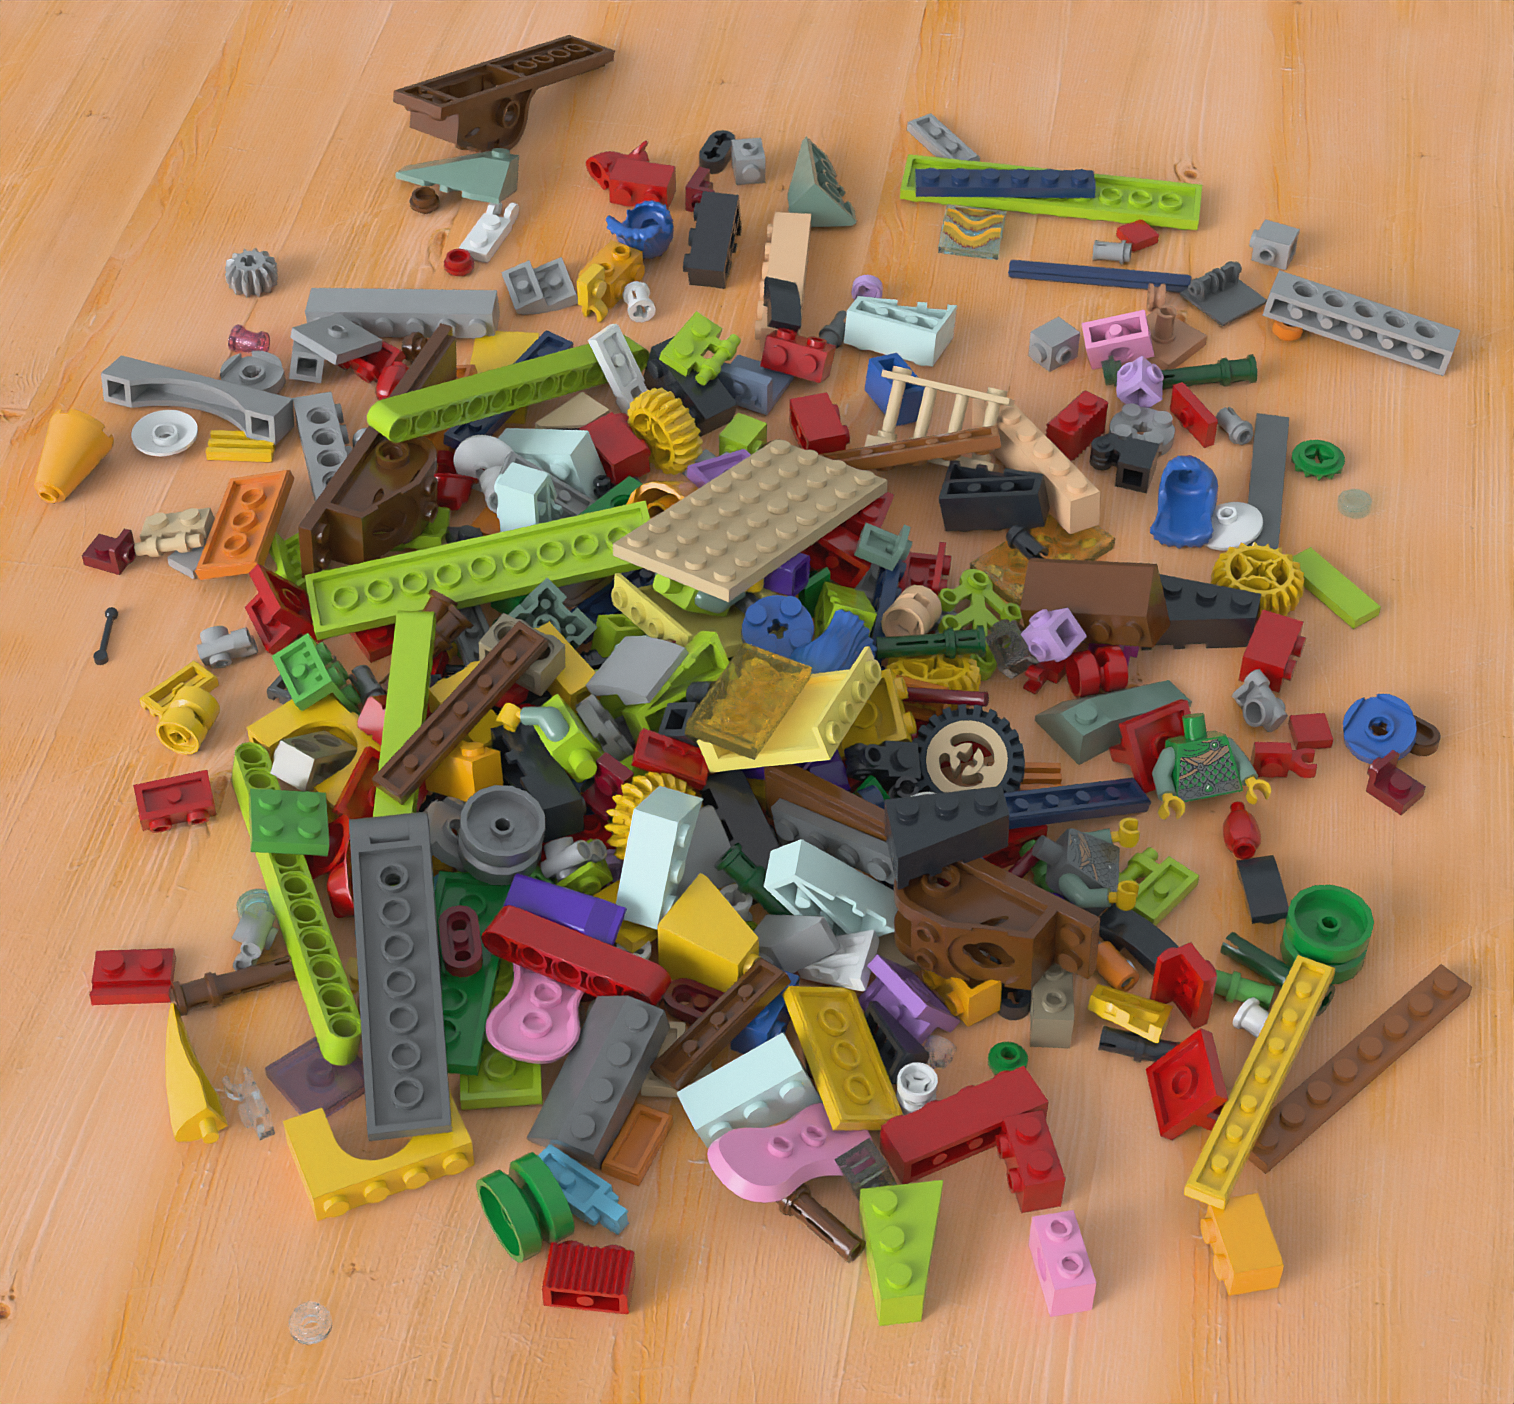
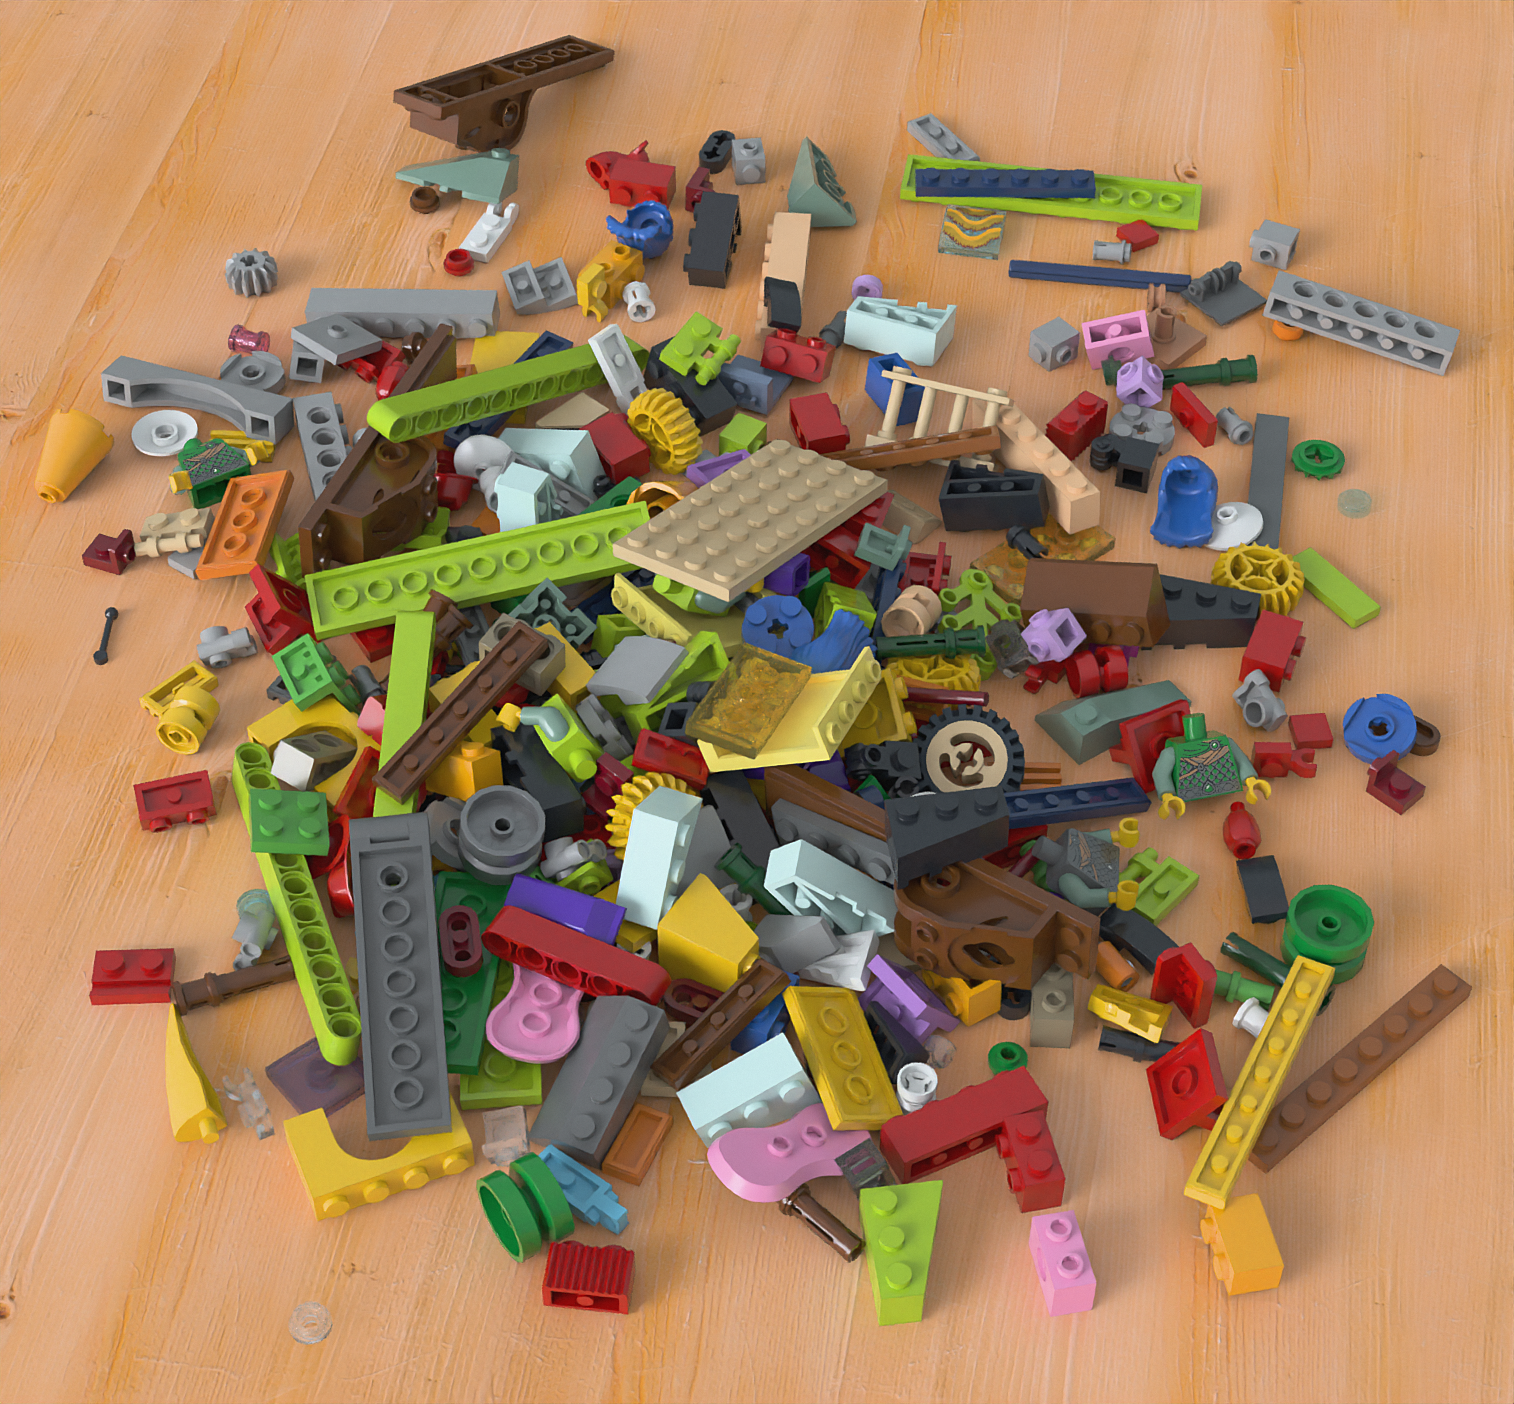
none -> torso [169,438,270,509]
none -> clear bracket [482,1105,531,1167]
none -> tan slope [882,490,942,544]

